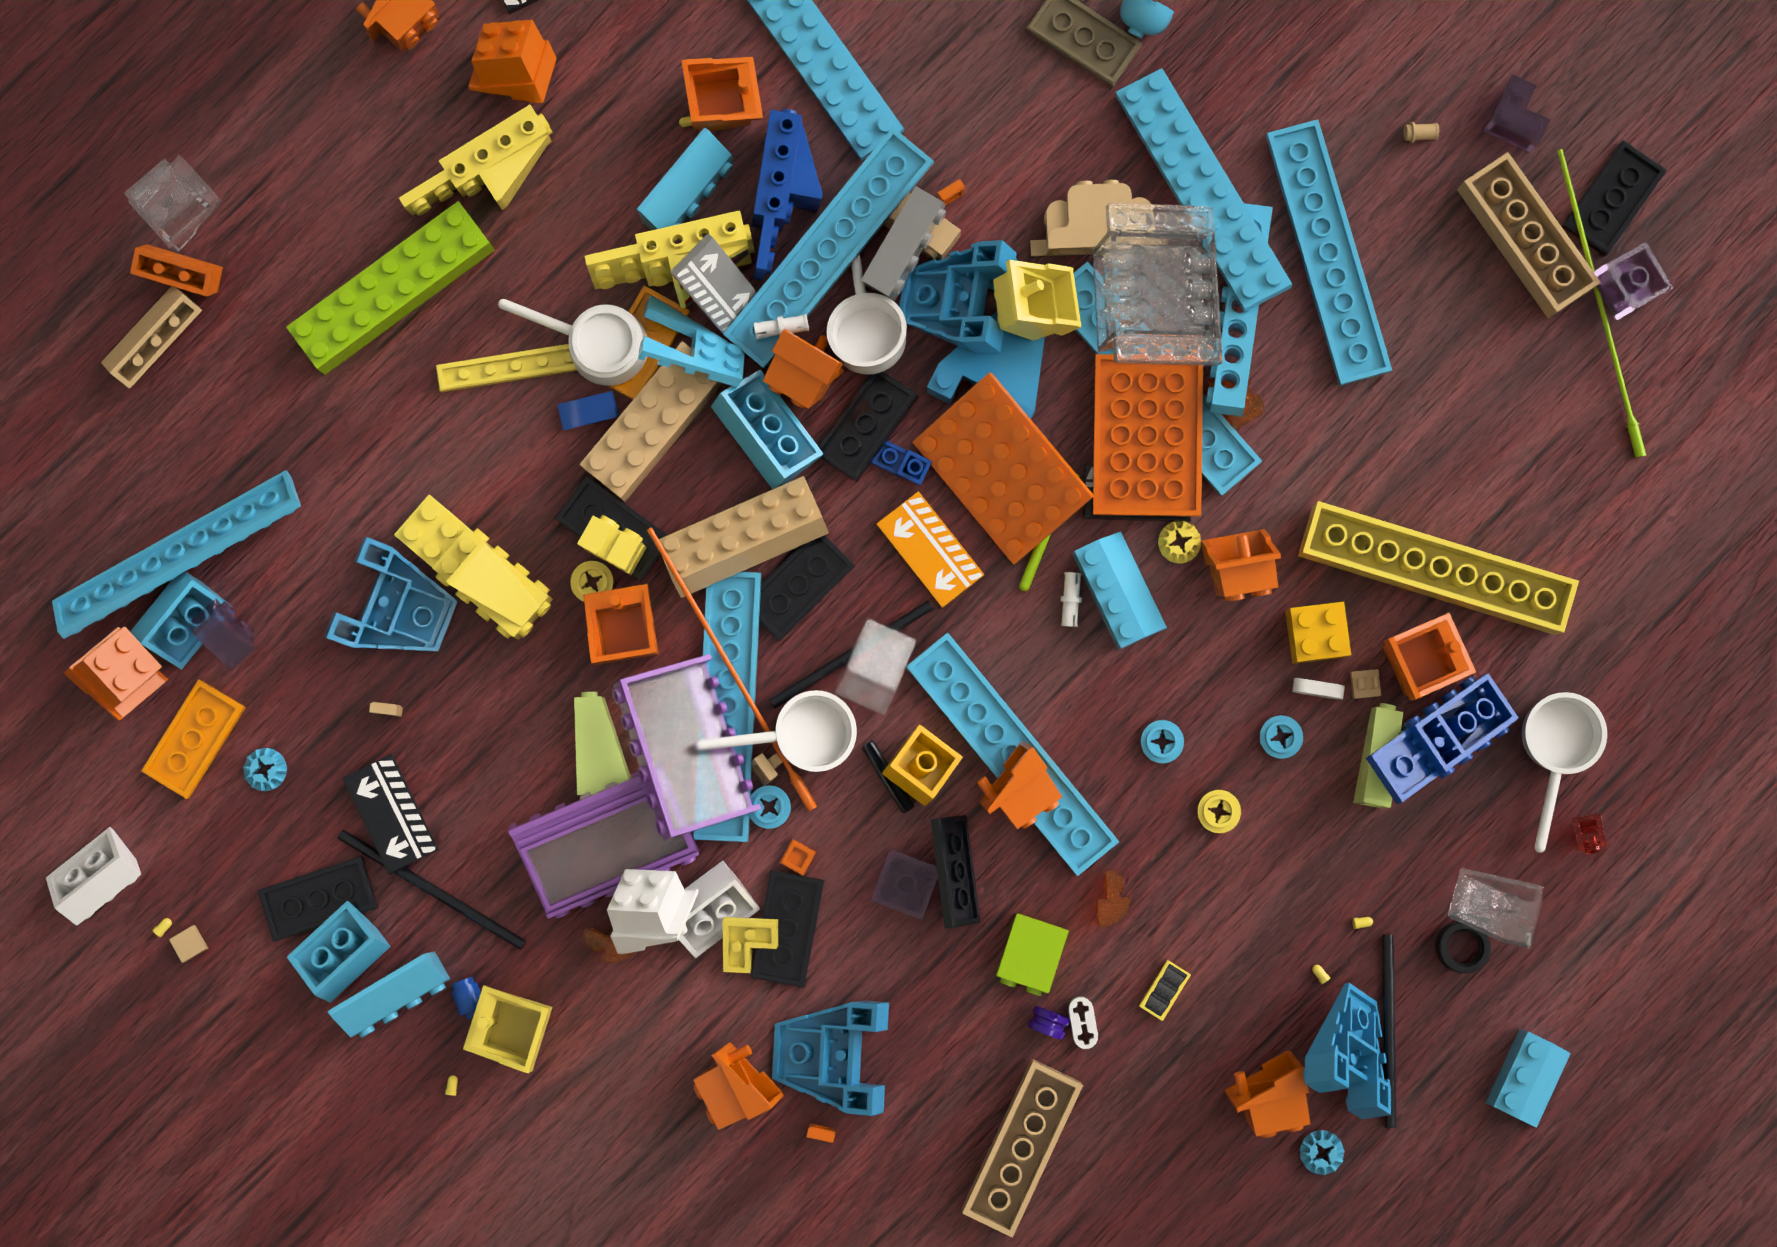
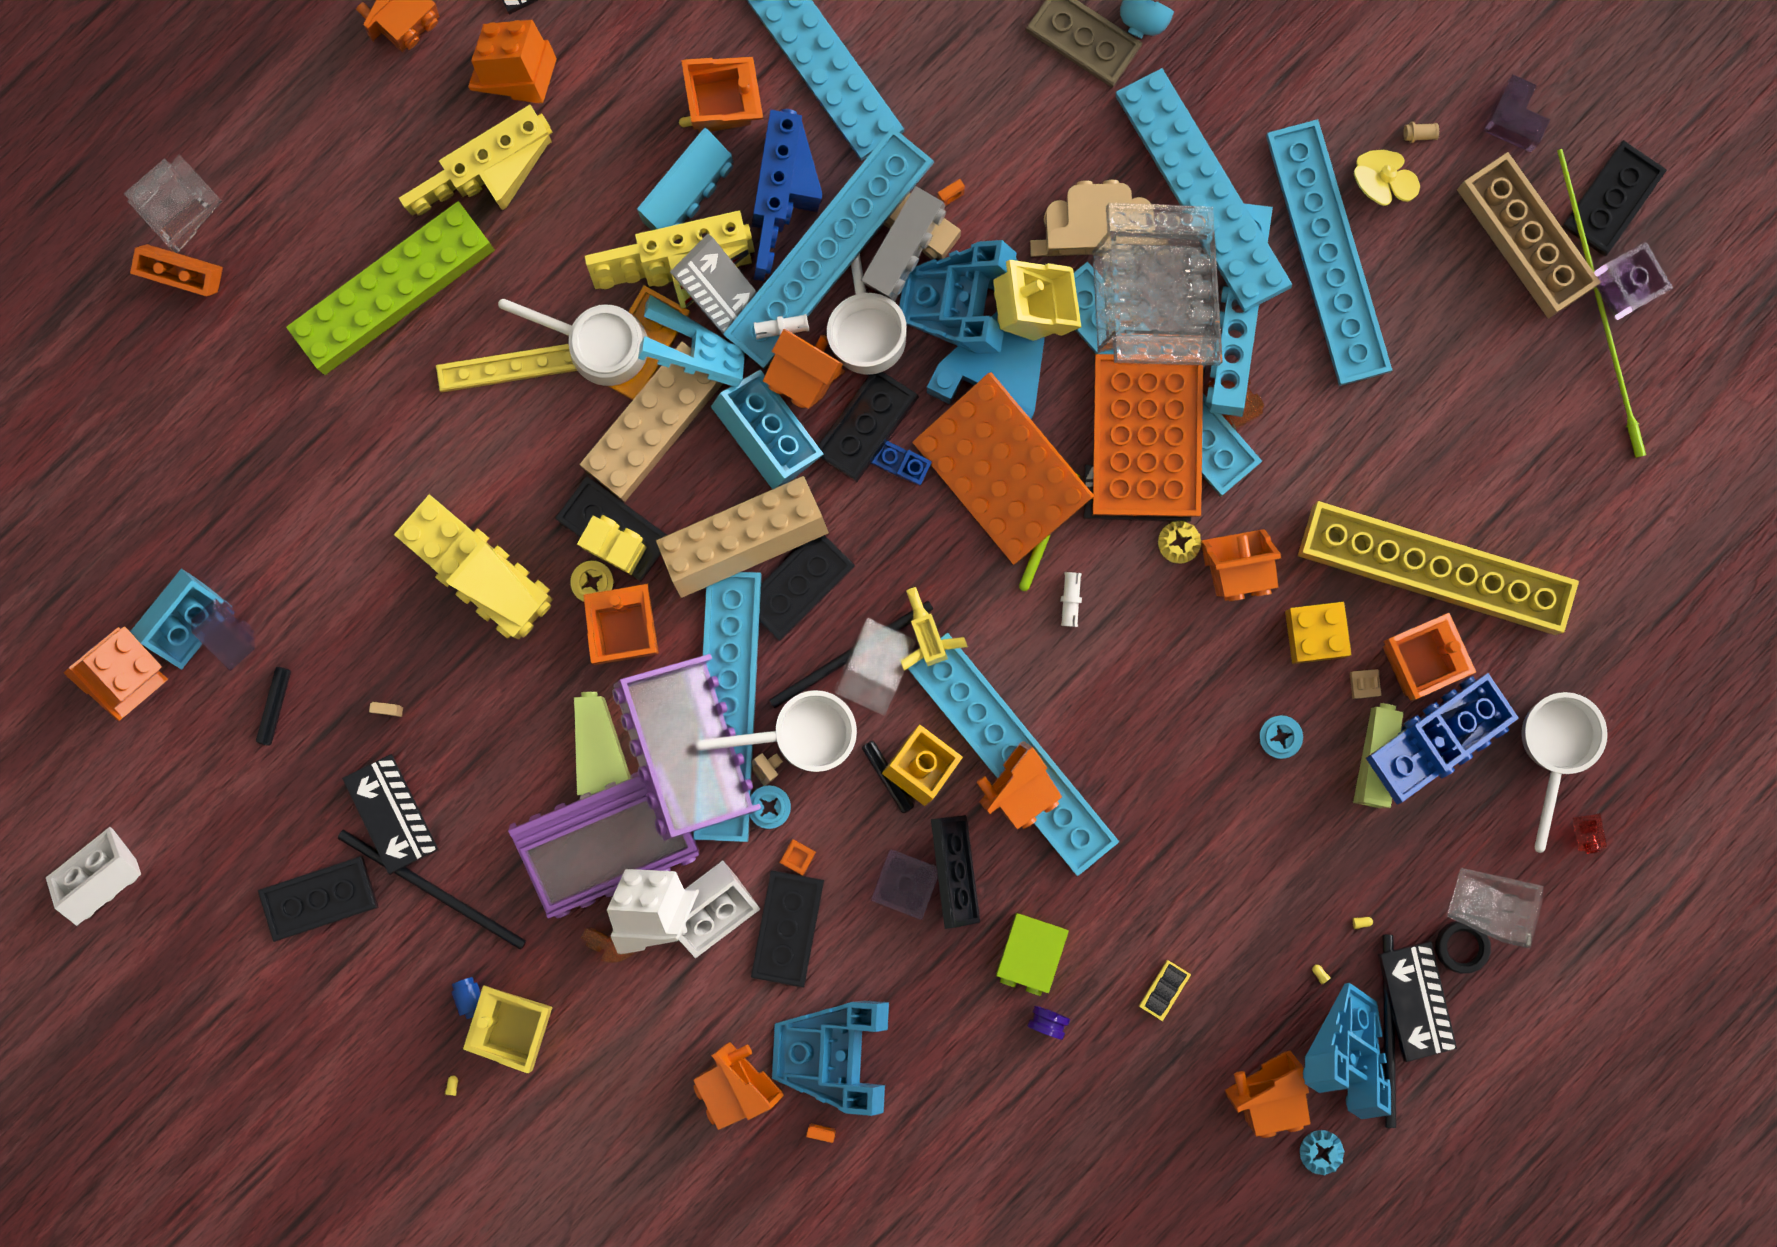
medium azure plate [52,470,301,639] -> none
tan brick [101,286,202,389] -> none
light orange tile [141,679,246,799] -> none
light yellow piece [152,918,172,937] -> none
tan tile [169,925,209,963] -> none
medium azure gear [242,748,287,791] -> none
medium azure slope [287,901,391,1003] -> none
dark azure wedge [324,537,458,651] -> none
medium azure slope [328,951,450,1038] -> none
blue slope [557,391,619,430] -> none
orange piece [647,527,817,811] -> none
light yellow plate [722,917,778,973] -> none
light orange tile [876,491,984,608] -> none
tan brick [962,1058,1083,1238] -> none
white beam [1068,996,1098,1049] -> none
medium azure slope [1072,532,1167,651] -> none
clear orange brick [1095,870,1130,927] -> none
medium azure gear [1140,720,1184,763] -> none
light yellow gear [1198,790,1241,833] -> none
white beam [1292,678,1345,700] -> none
medium azure slope [1486,1029,1571,1128] -> none
none -> black axle [256,667,291,746]
none -> light yellow piece [901,587,968,671]
none -> light yellow piece [1354,150,1420,206]
none -> black tile [1378,941,1457,1062]

